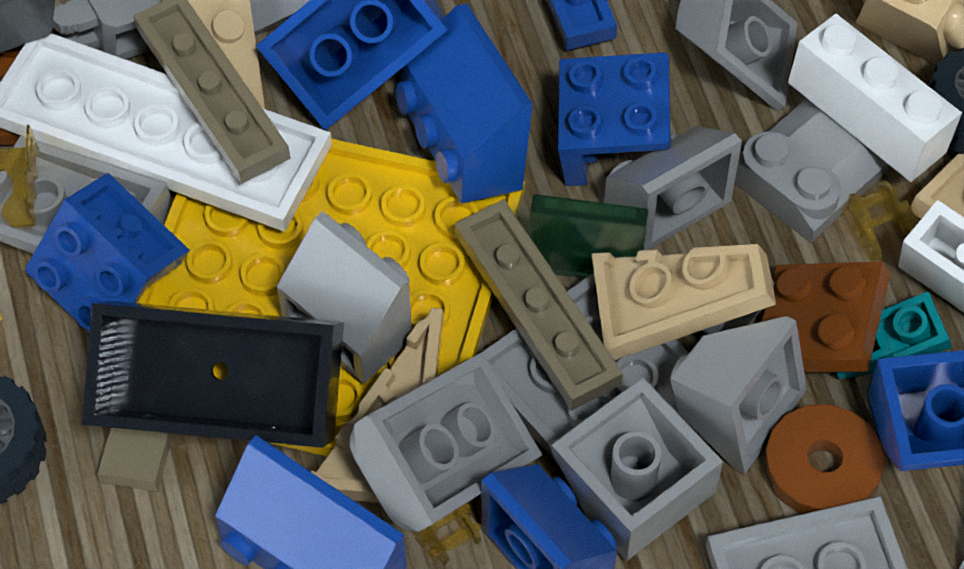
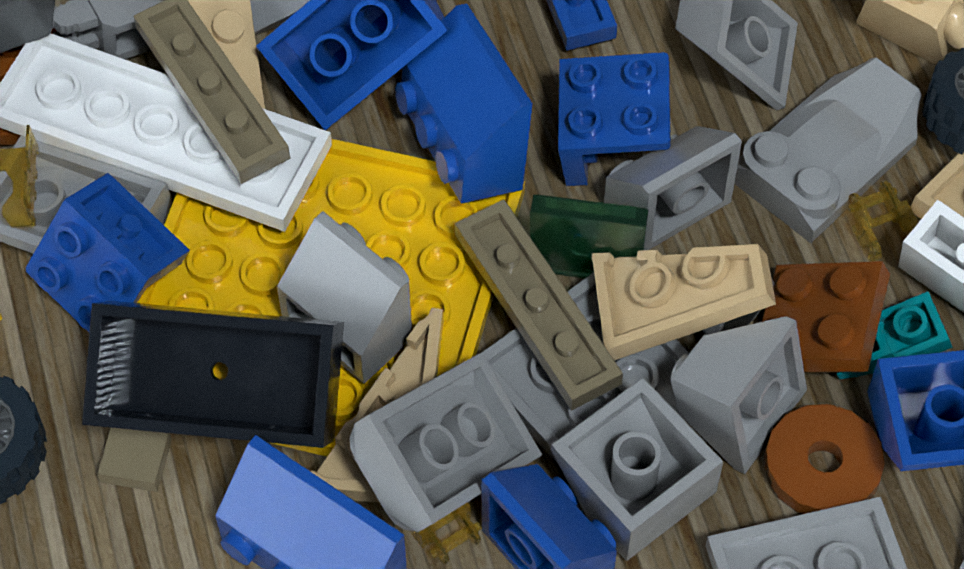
white brick [788,14,962,182] -> none

